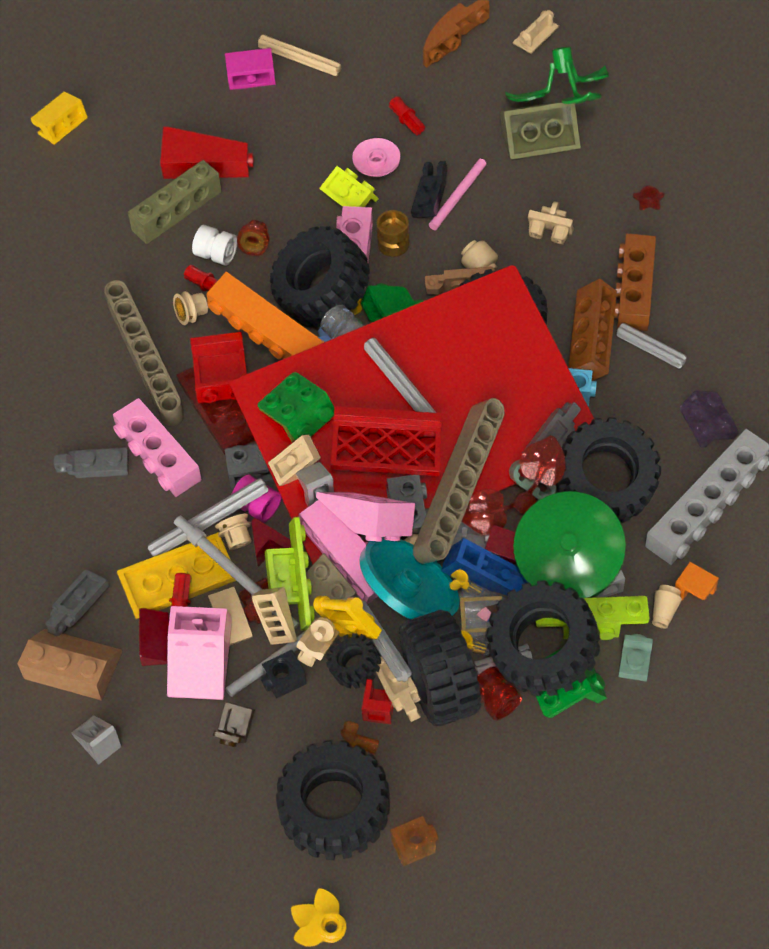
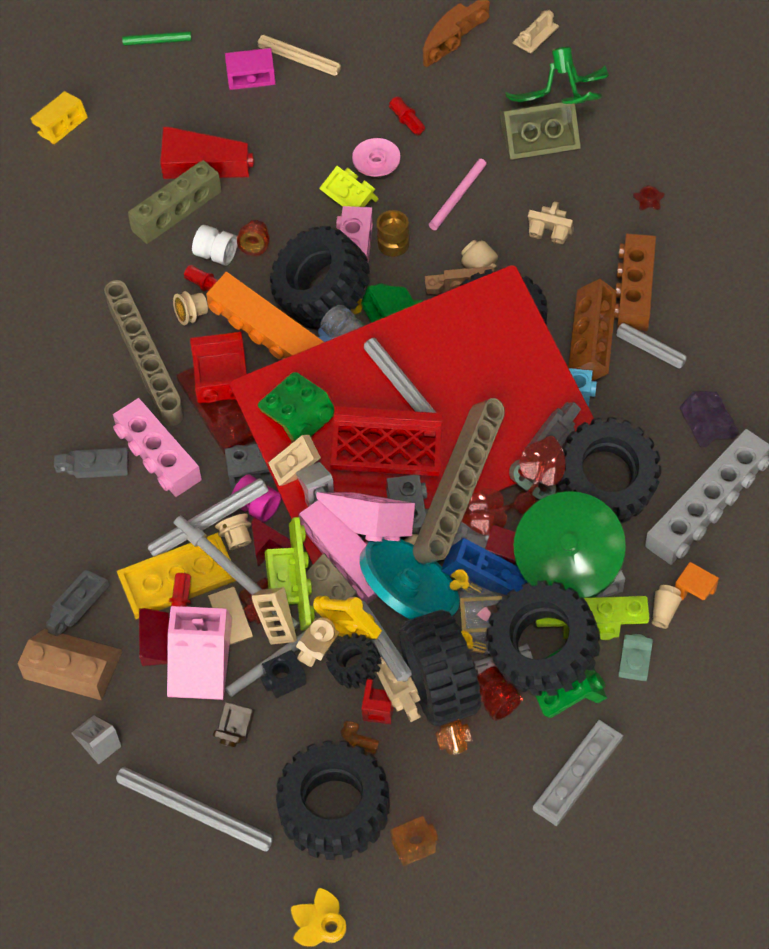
black hinge [411,161,448,218] -> none
none -> light grey axle [116,767,273,851]
none -> green bar [122,31,192,46]
none -> clear orange gear [435,720,473,755]
none -> light grey tile [533,720,623,826]

